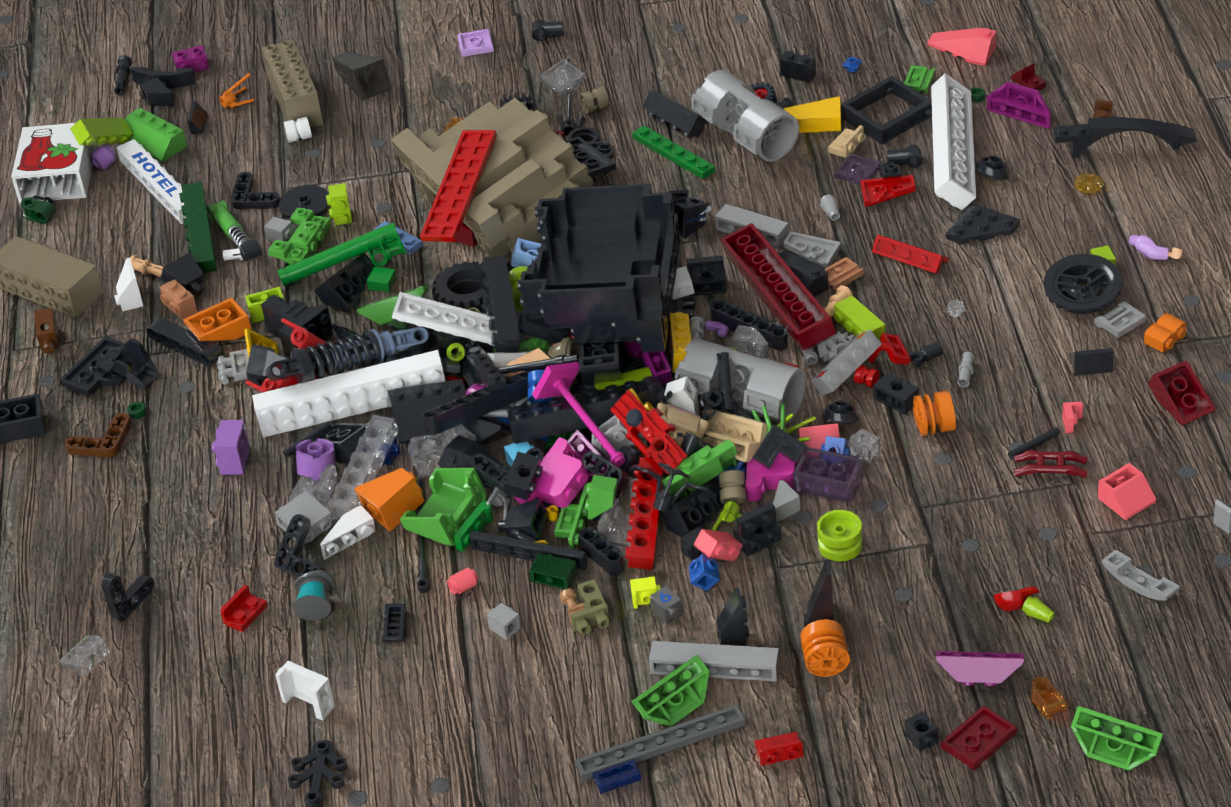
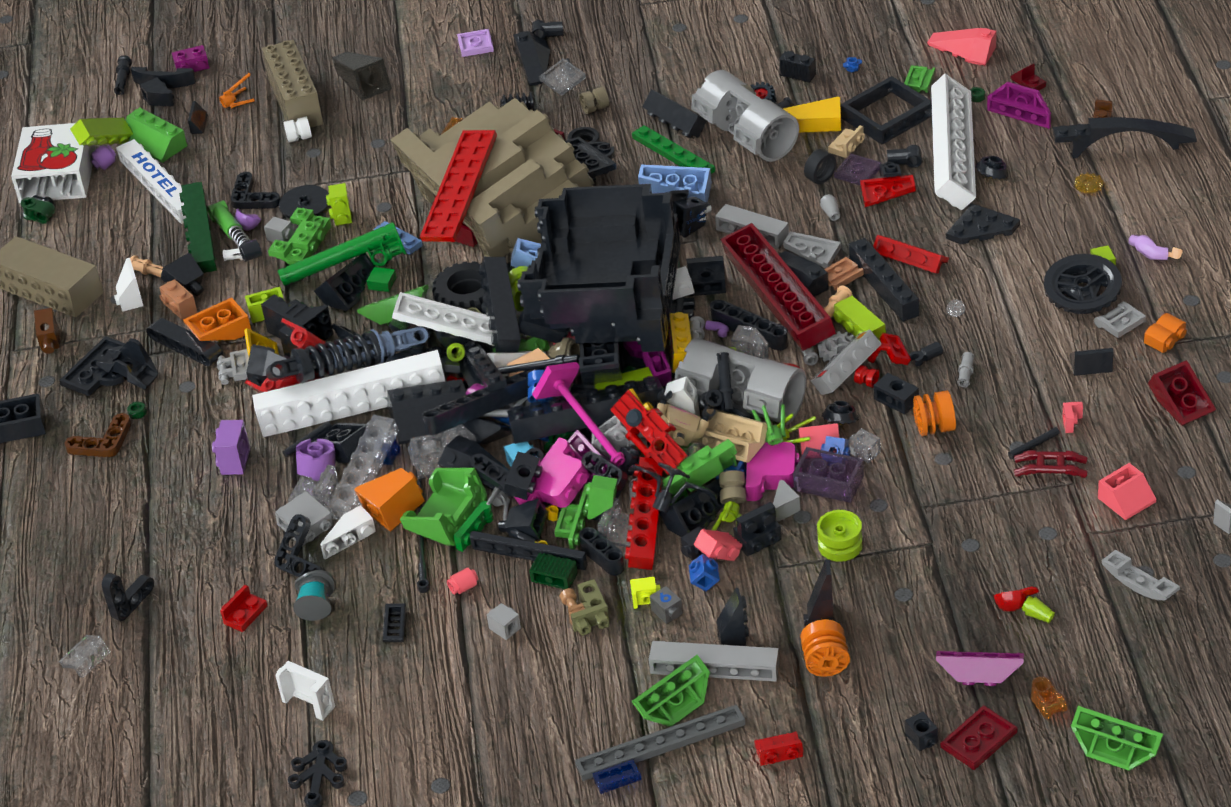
black plant [558,94,585,136] -> none
black piece [680,432,714,456] -> none
black plate [752,424,807,469] -> none
none -> medium lavender cap [235,208,261,231]
none -> black wedge [513,31,551,86]
none -> light blue wedge [638,164,712,202]
none -> black tyre [804,149,836,185]
none -> black brick [849,238,919,322]

